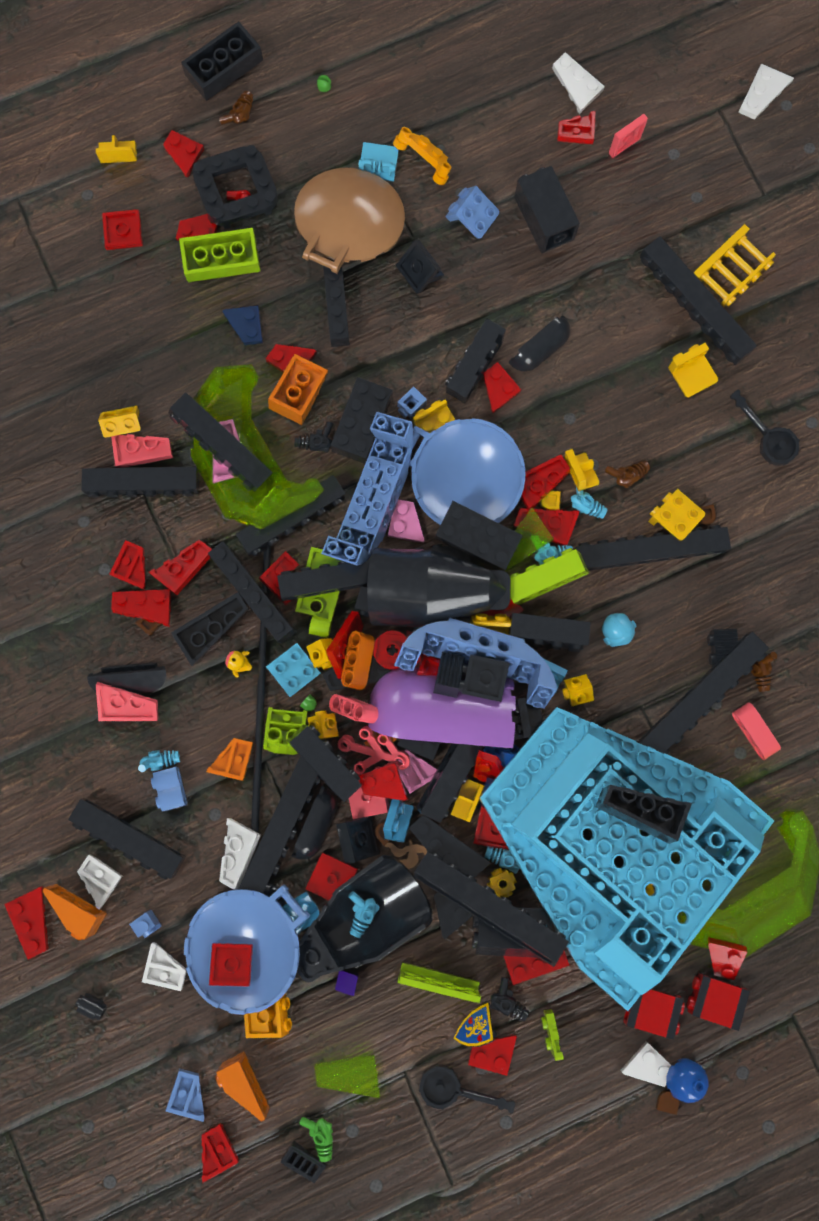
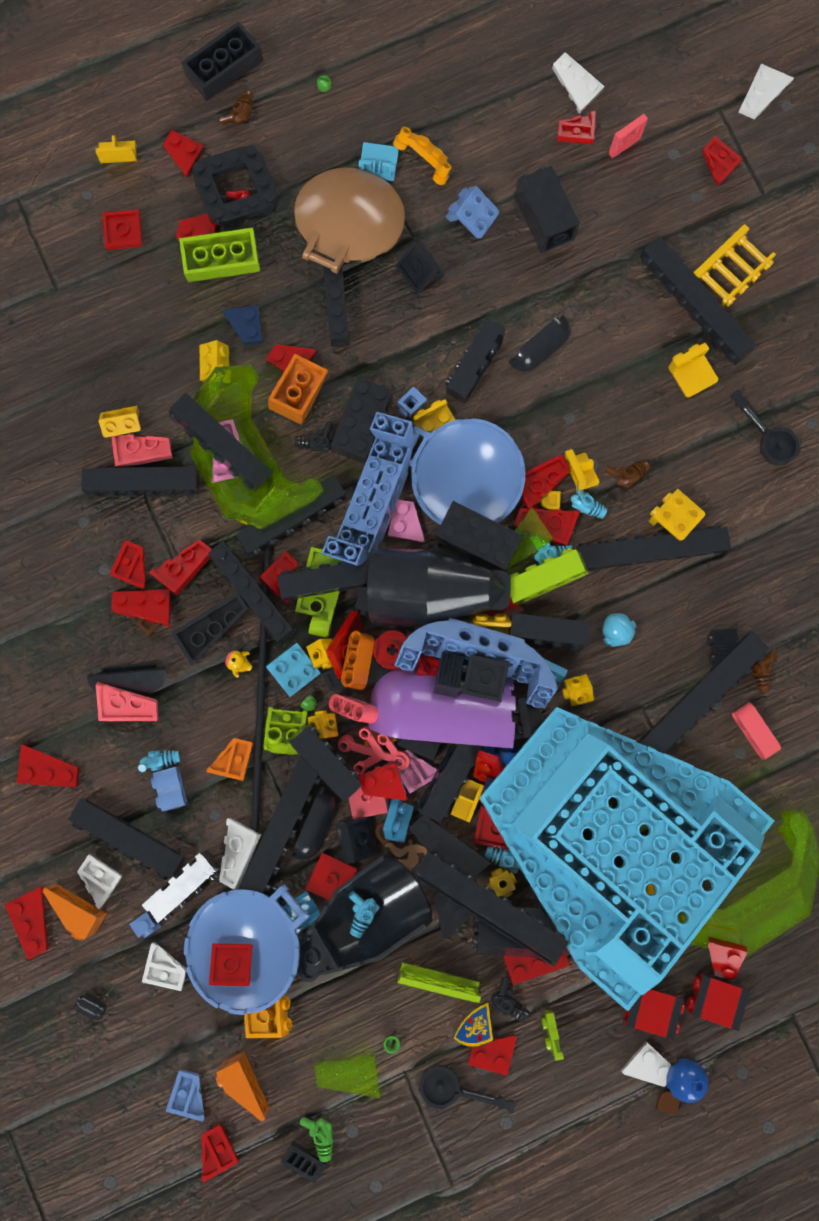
dark purple slope [335,970,359,996] -> none
red wing [483,362,521,413] -> none
black wedge [595,784,692,844] -> none
reddish brown tile [699,504,716,526] -> none
none -> red wing [17,744,80,787]
none -> wedge [142,850,221,924]
none -> yellow bracket [199,340,230,382]
none -> bright green hinge [384,1036,401,1054]
none -> red wing [702,136,742,186]

